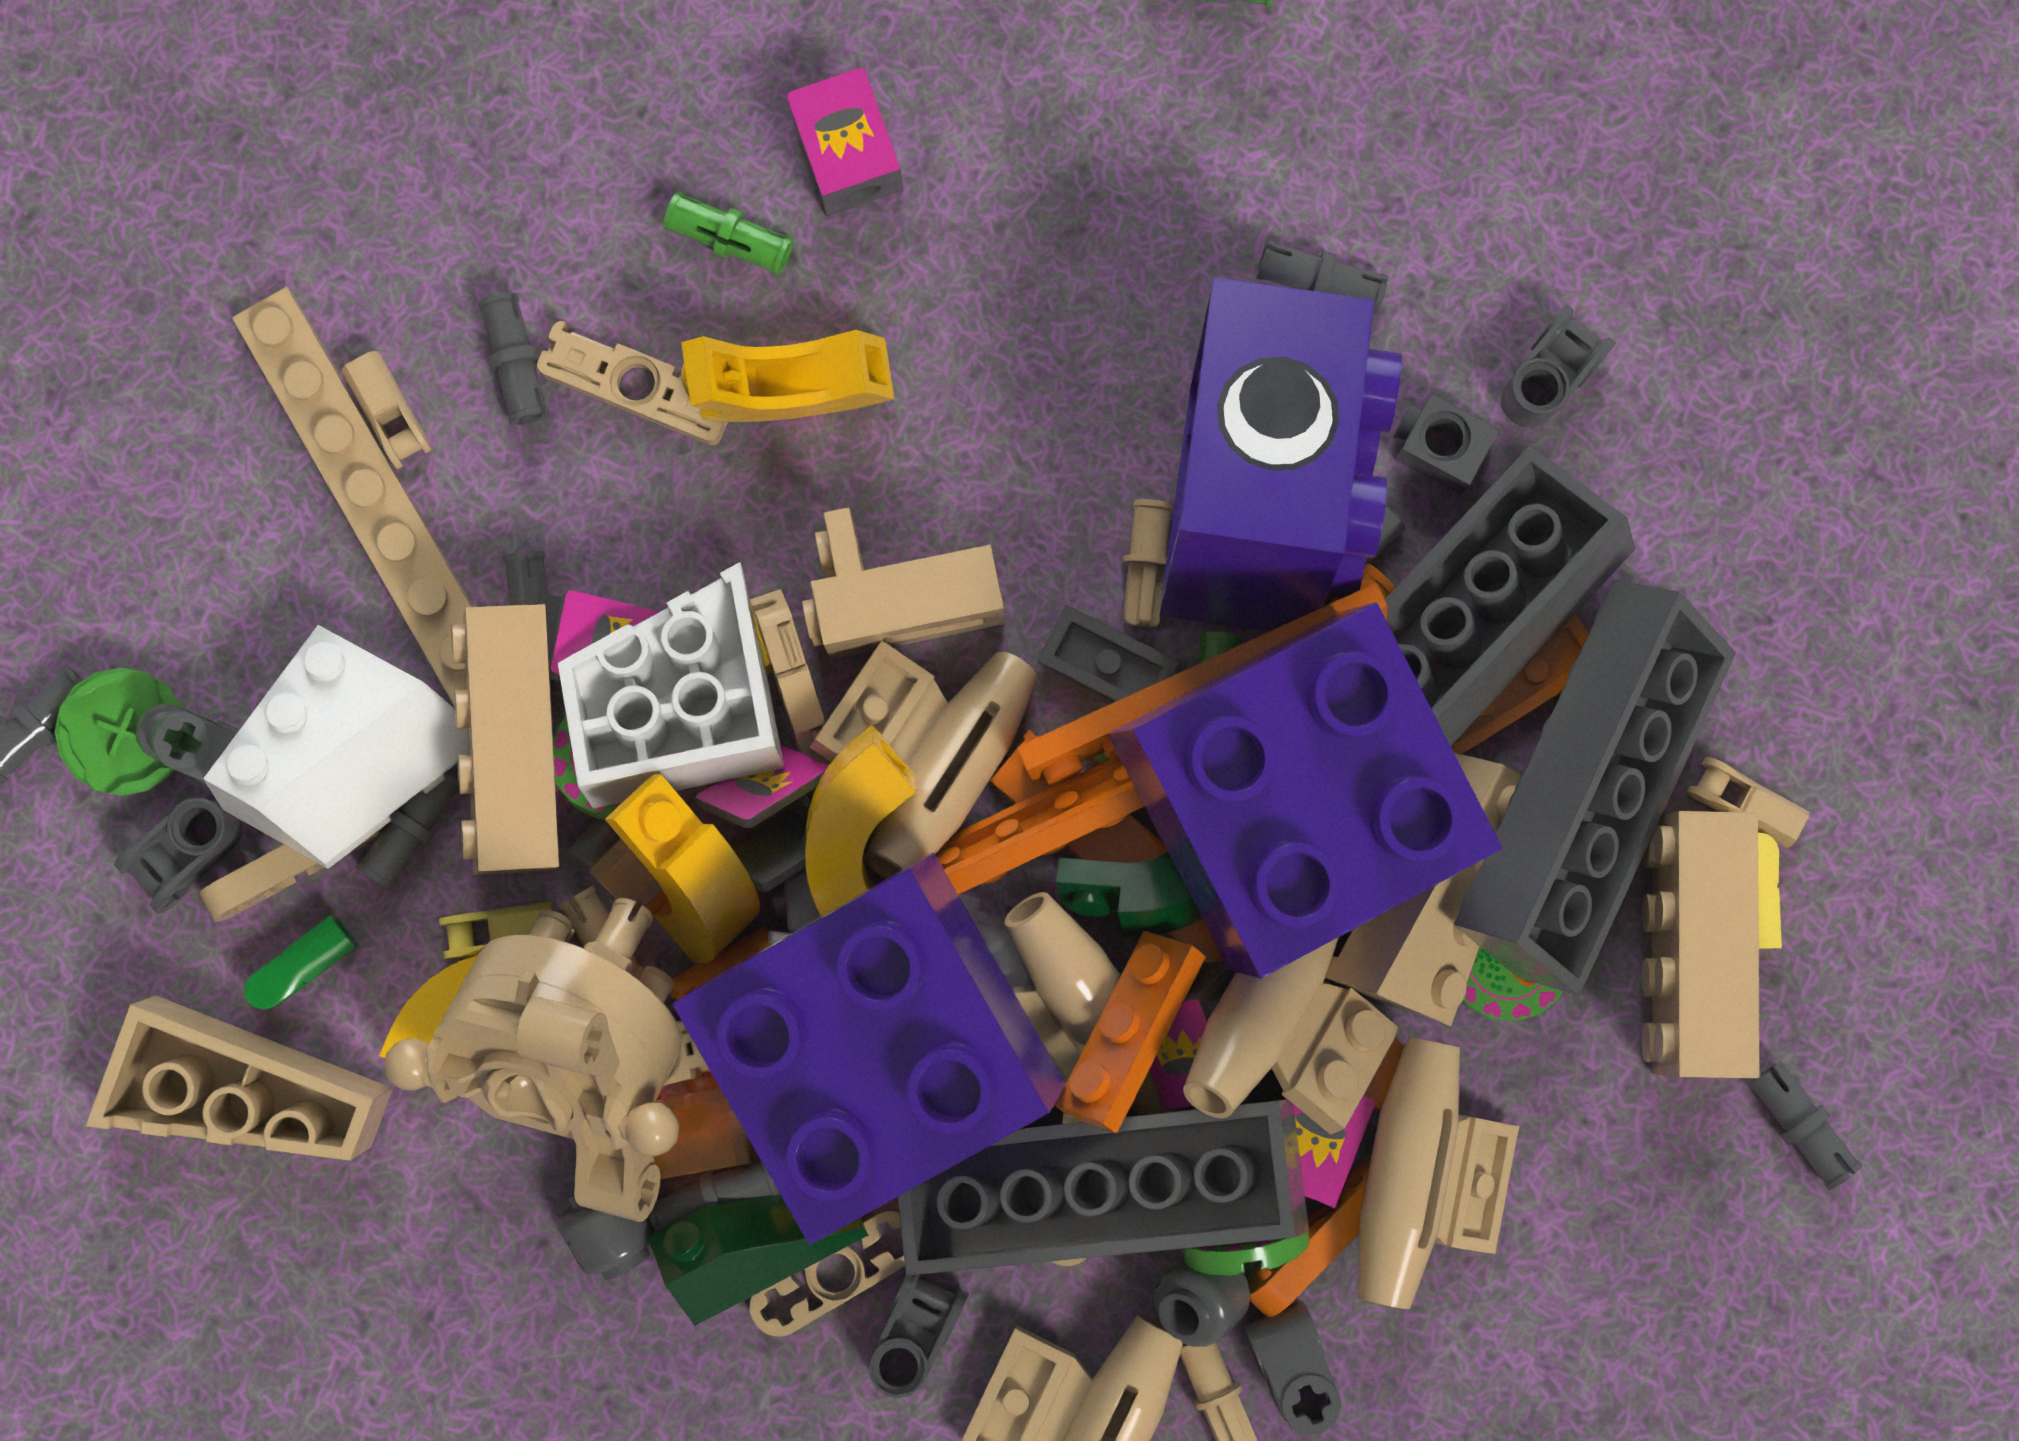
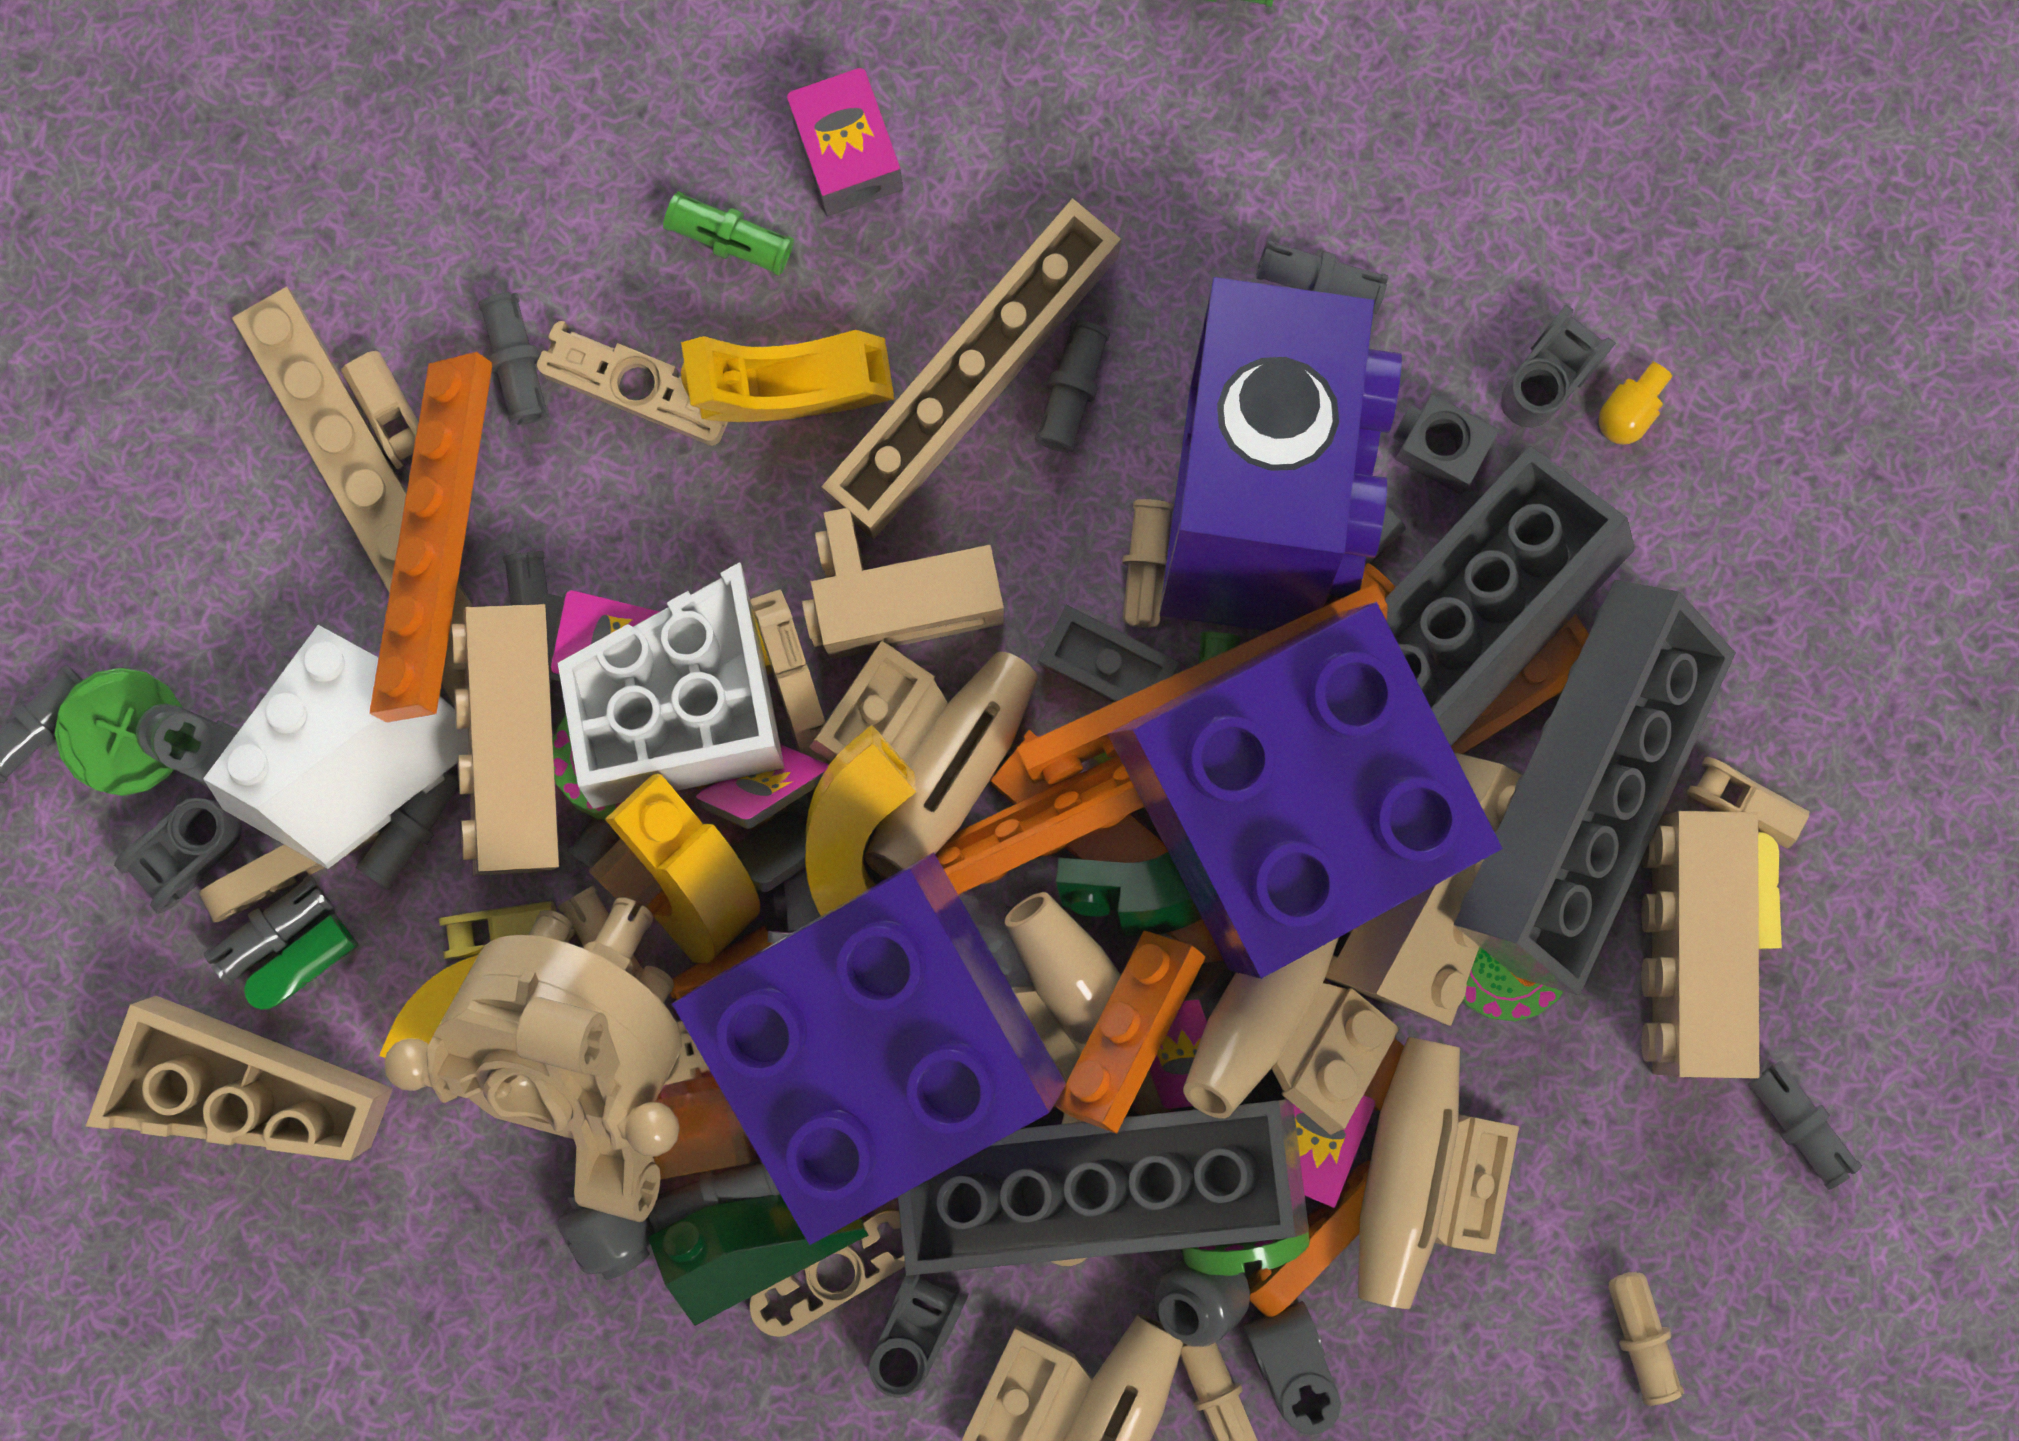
none -> dark grey pin [203,875,334,986]
none -> orange plate [369,352,492,723]
none -> tan brick [821,198,1121,540]
none -> dark grey pin [1035,320,1110,453]
none -> yellow cylinder [1598,361,1673,445]
none -> tan axle [1608,1272,1685,1406]

